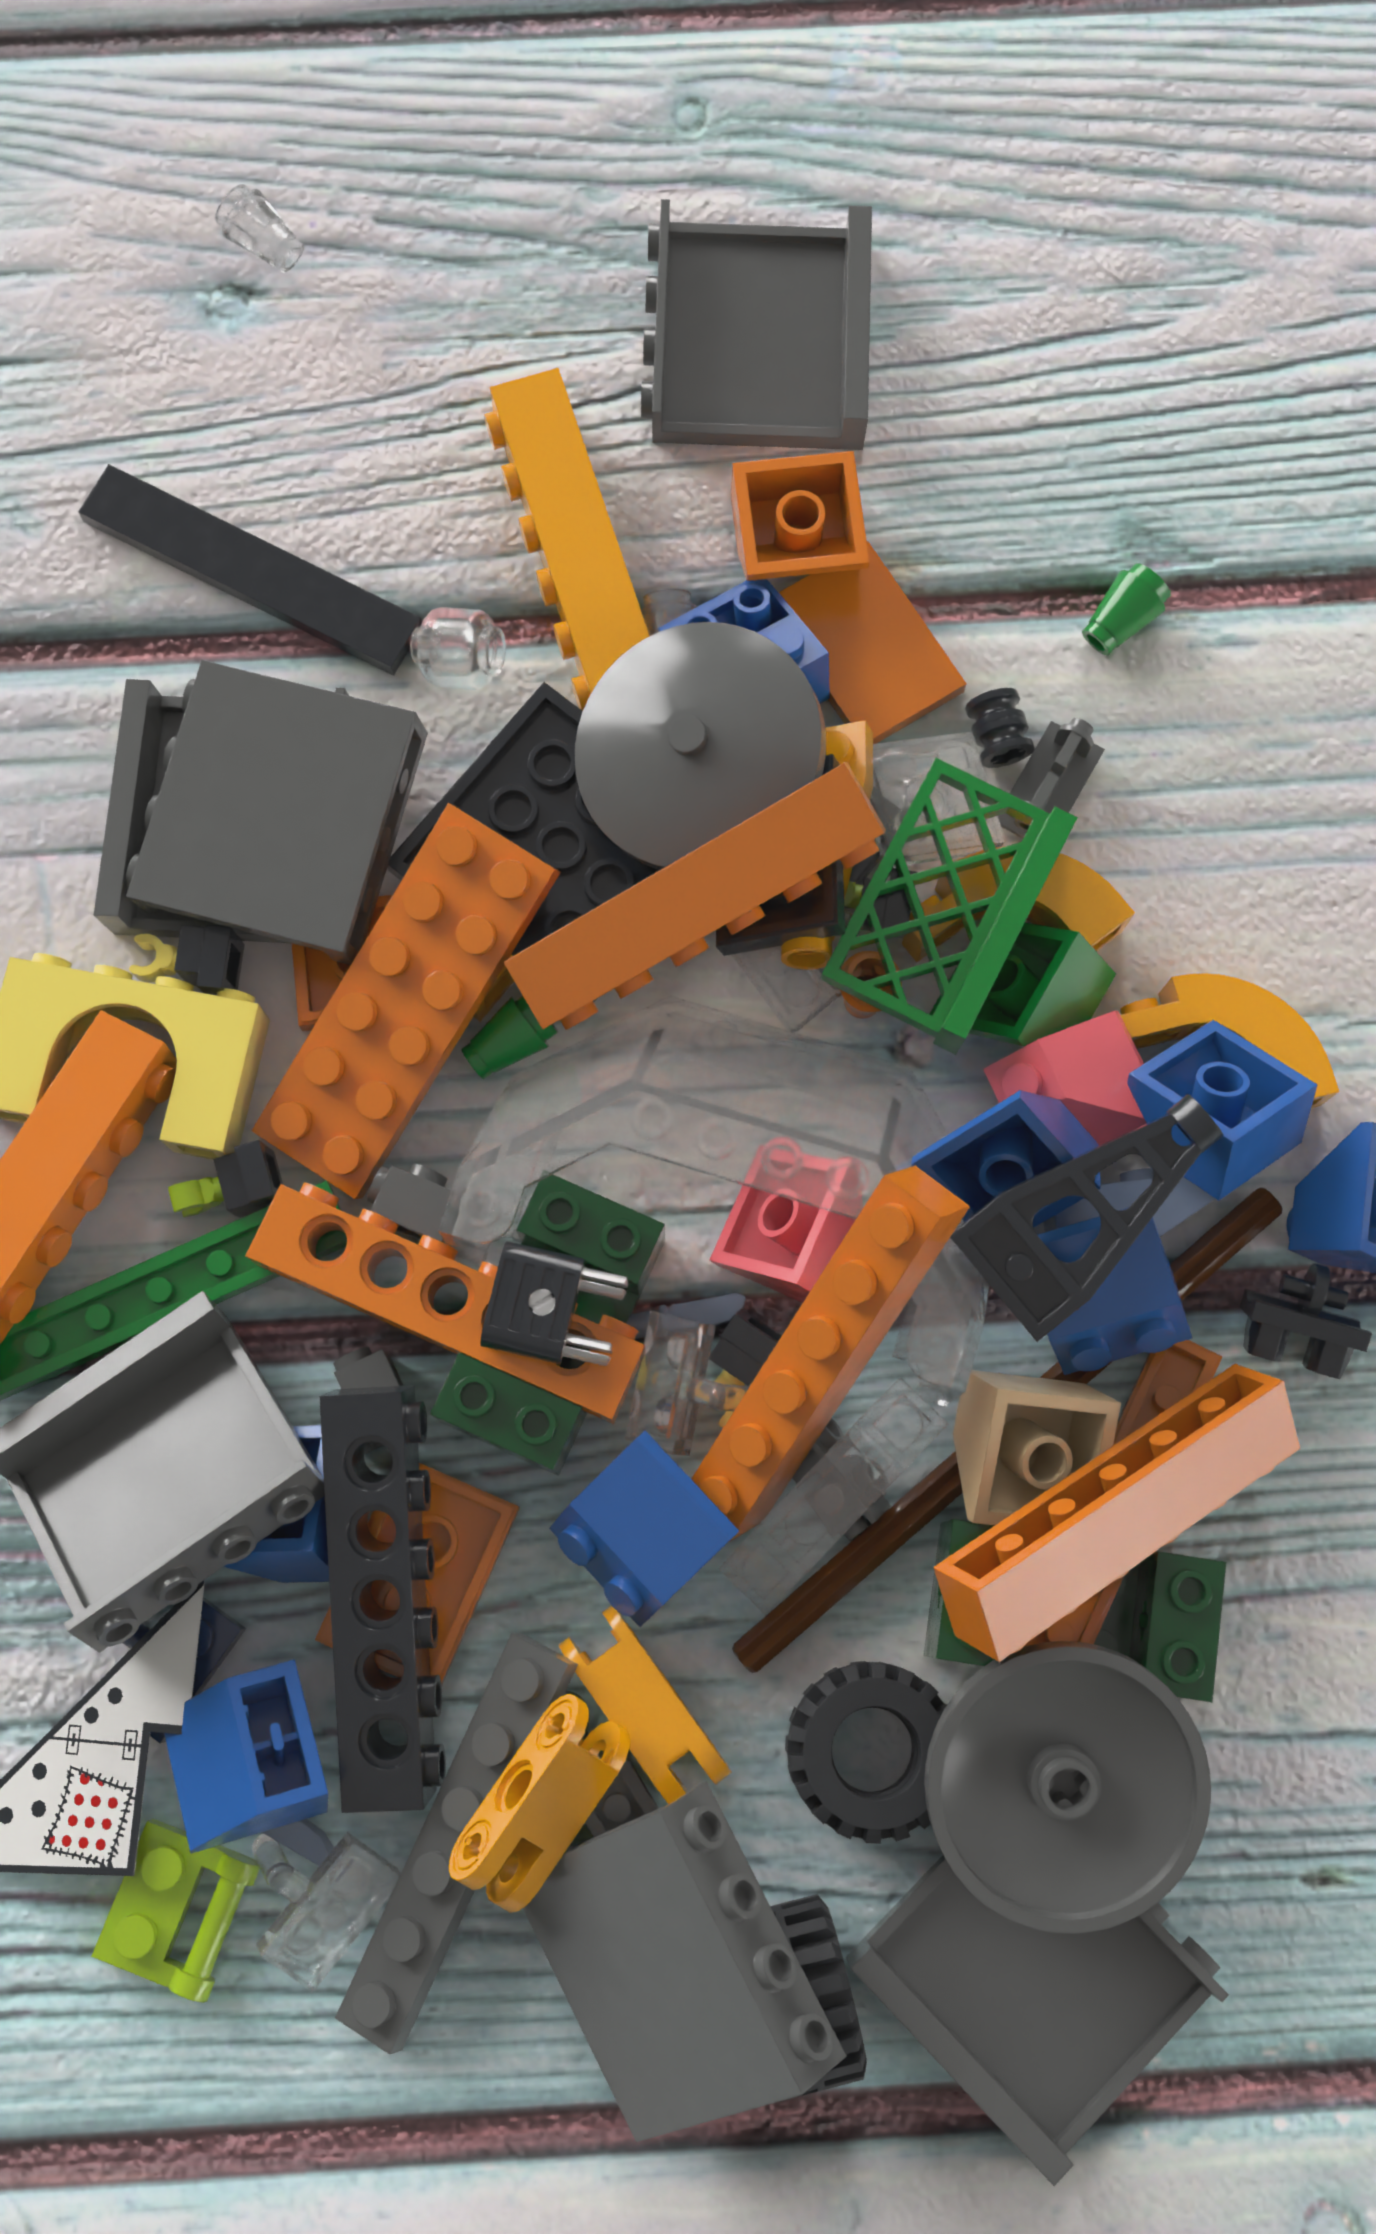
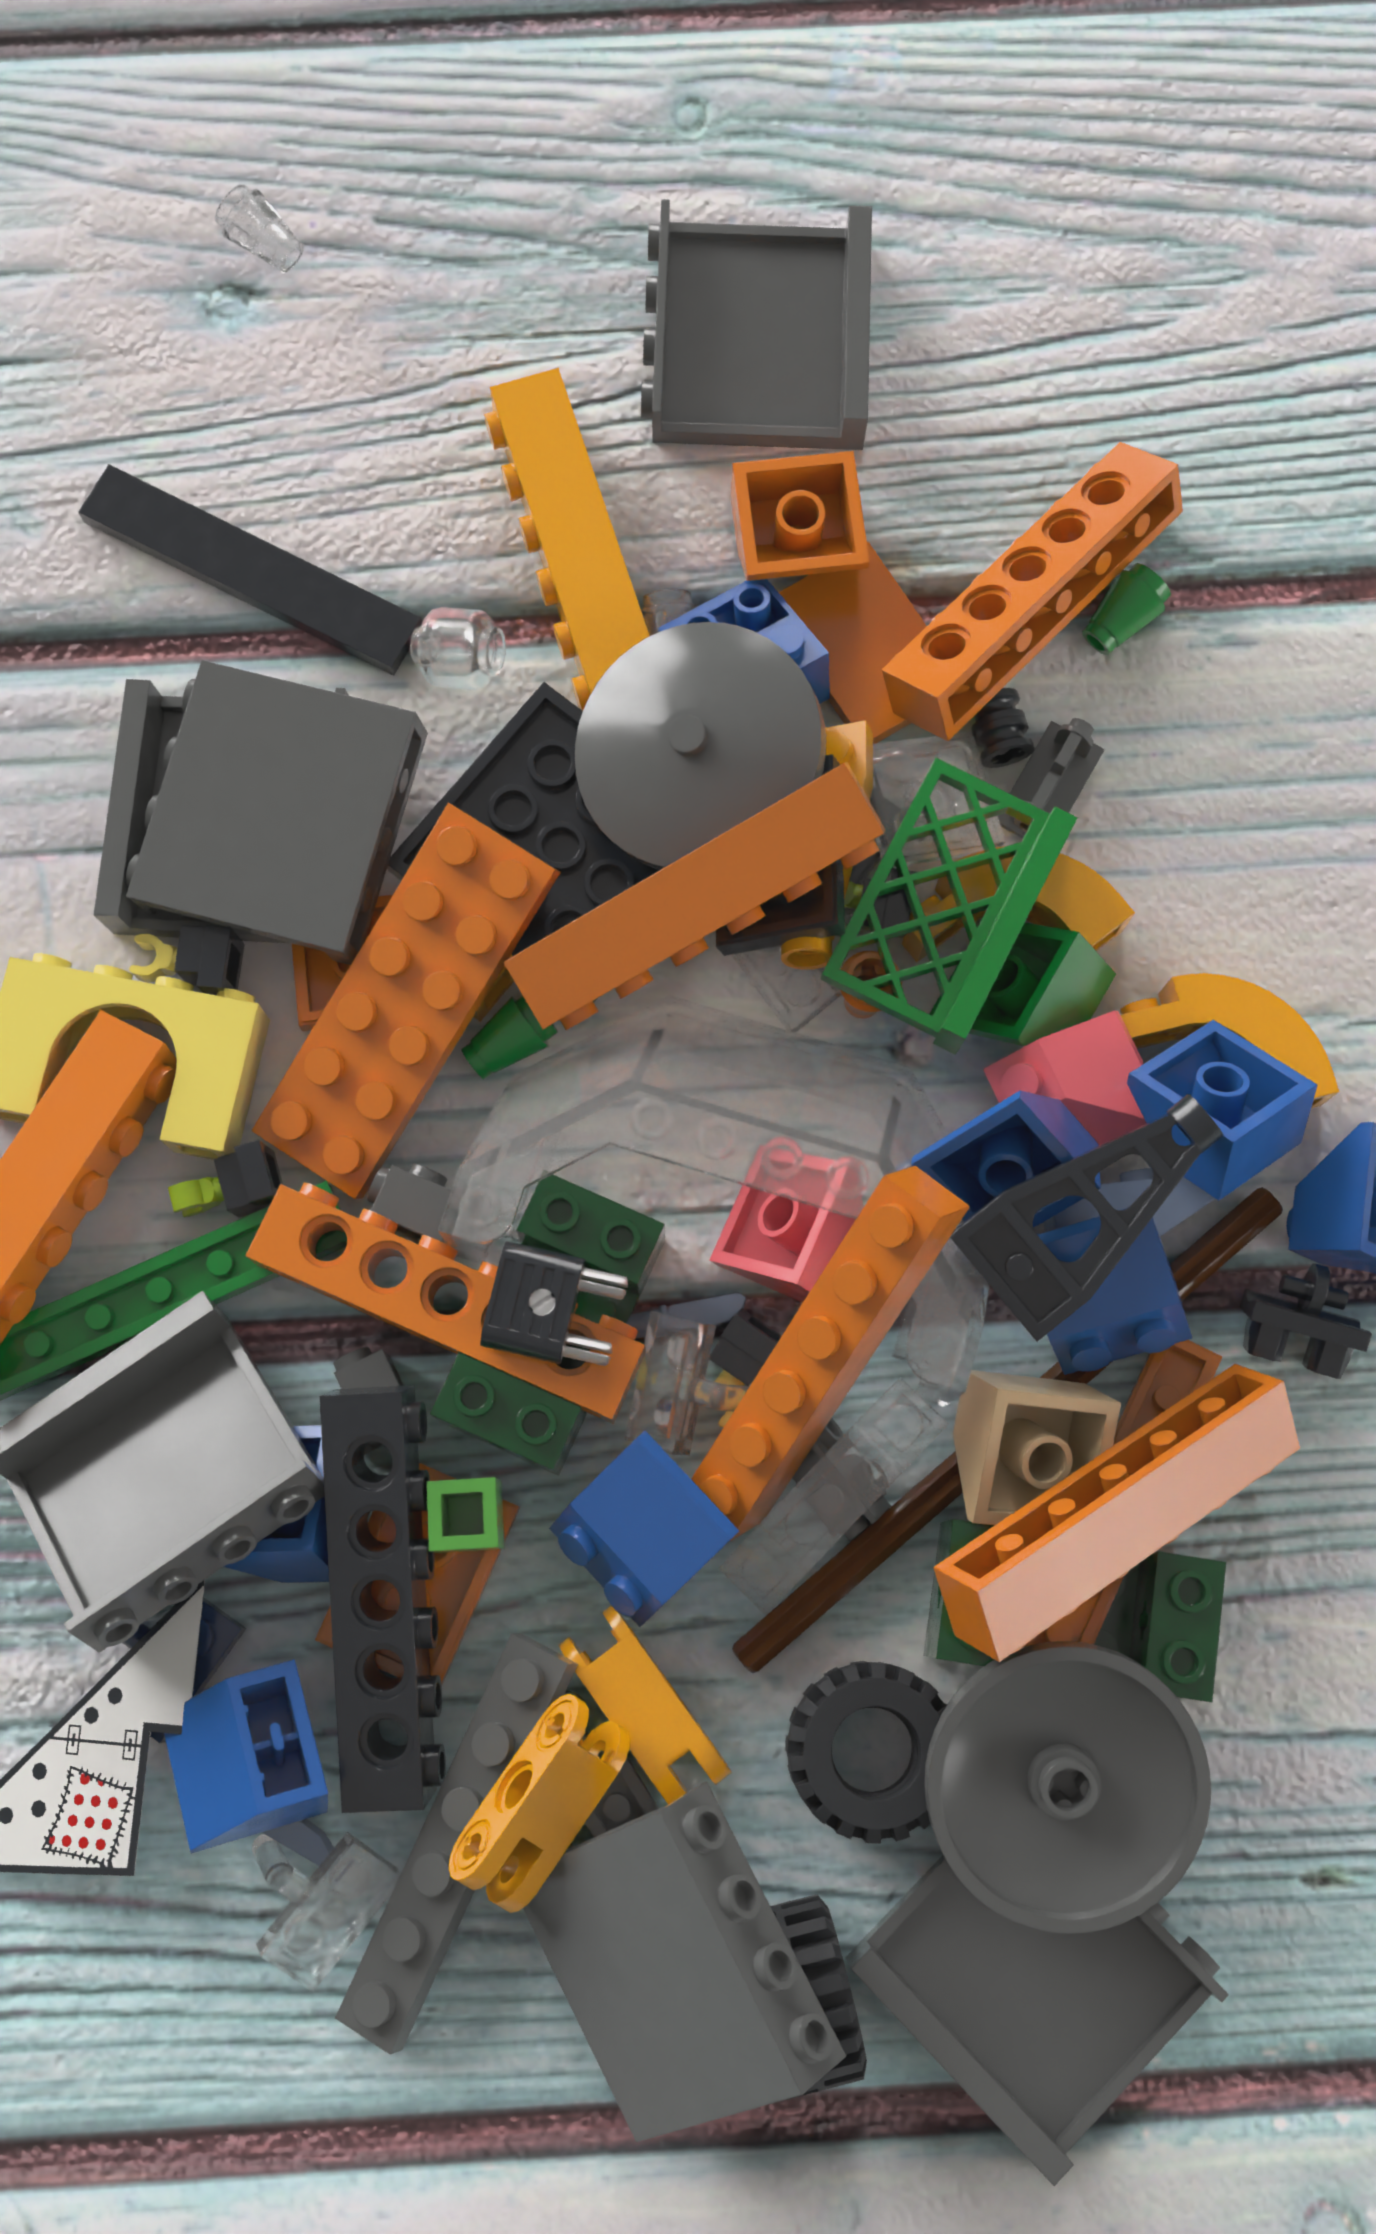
lime plate [91,1819,261,2003] -> none
none -> bright green brick [427,1477,505,1553]
none -> orange brick [882,442,1183,741]

